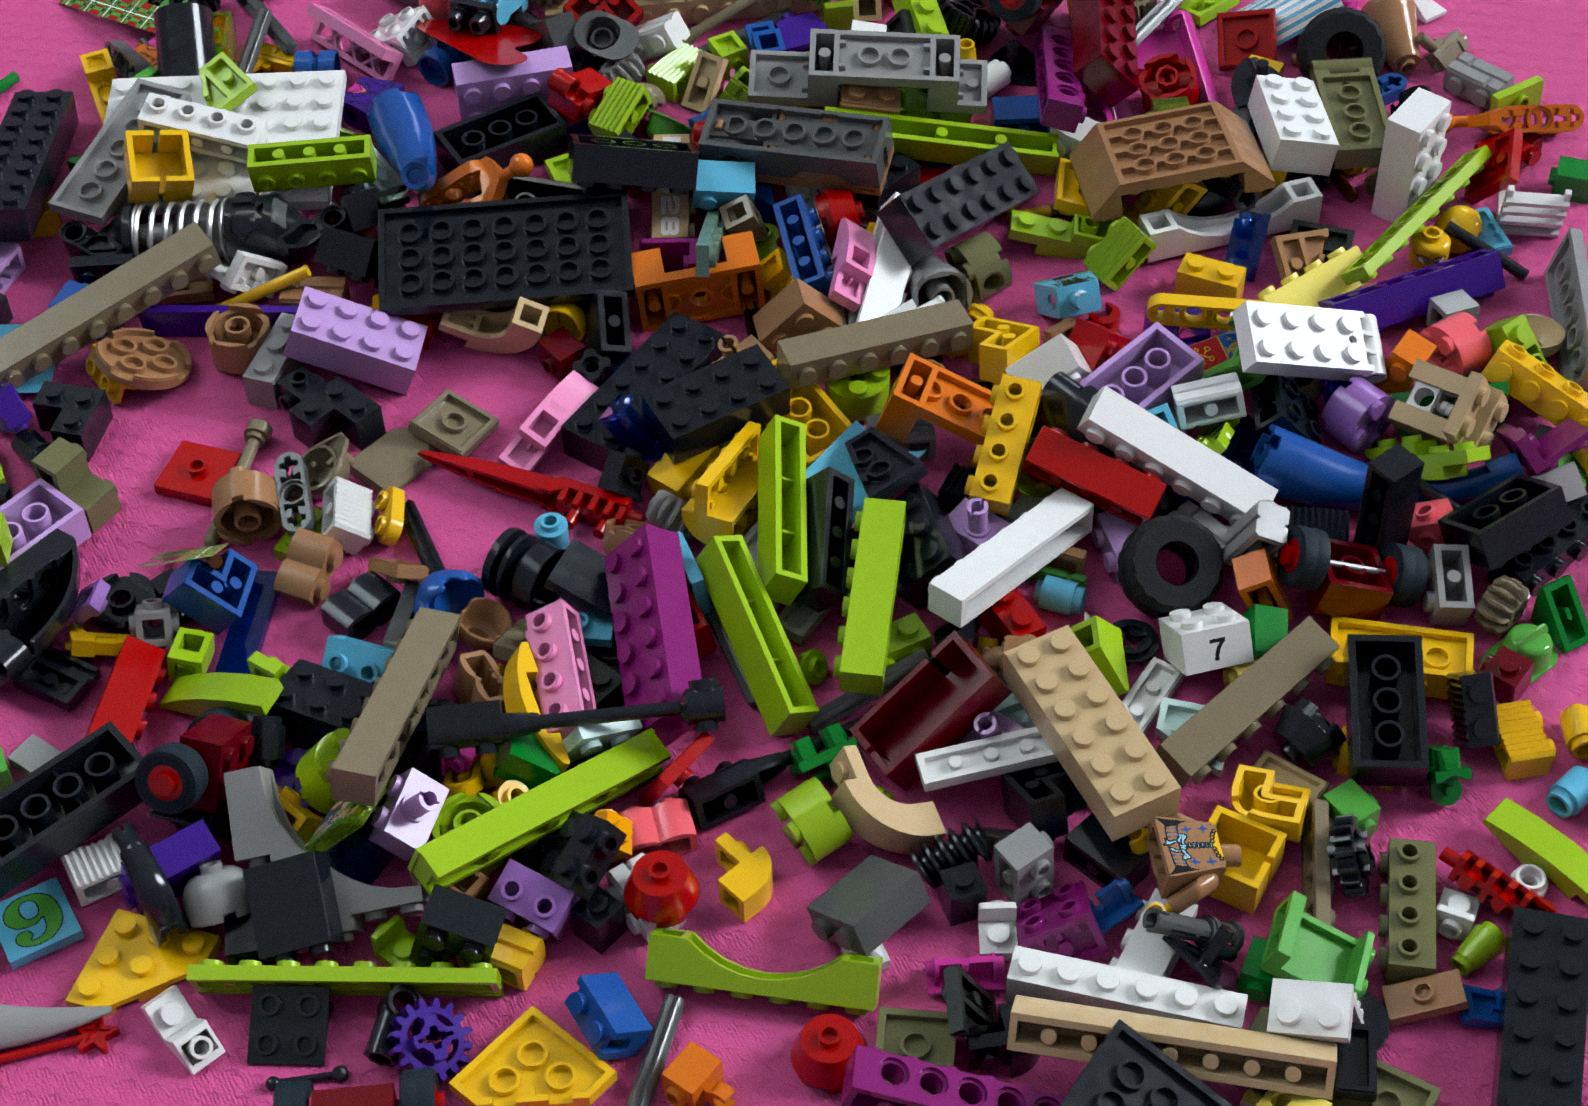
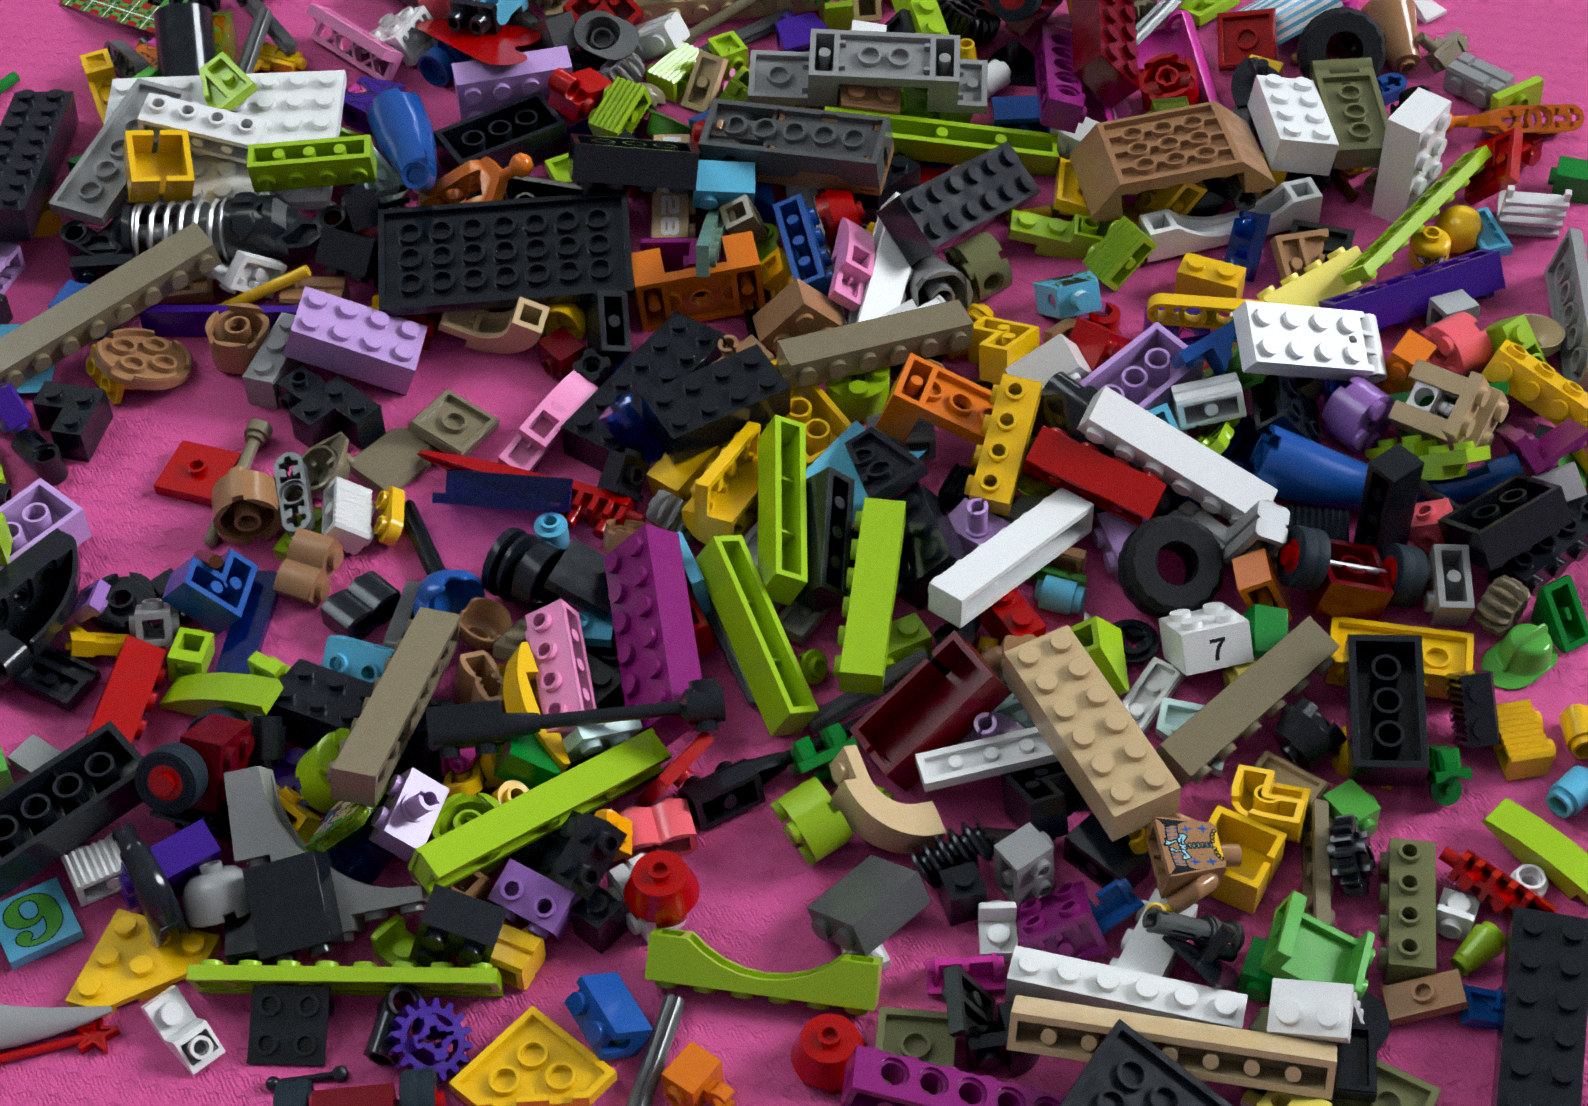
olive brick [31,437,122,533] -> none
piece [139,543,230,567] -> none
blue wheel [294,50,341,72] -> none
medium nougat plate [368,557,429,583] -> none
yellow brick [715,832,773,923] -> none
blue brick [745,20,786,53] -> none
black bar [1444,221,1530,281] -> none
dark red brick [1480,645,1534,703] -> none
none -> clear blue fence [432,469,573,512]
none -> blue slope [1169,320,1235,376]

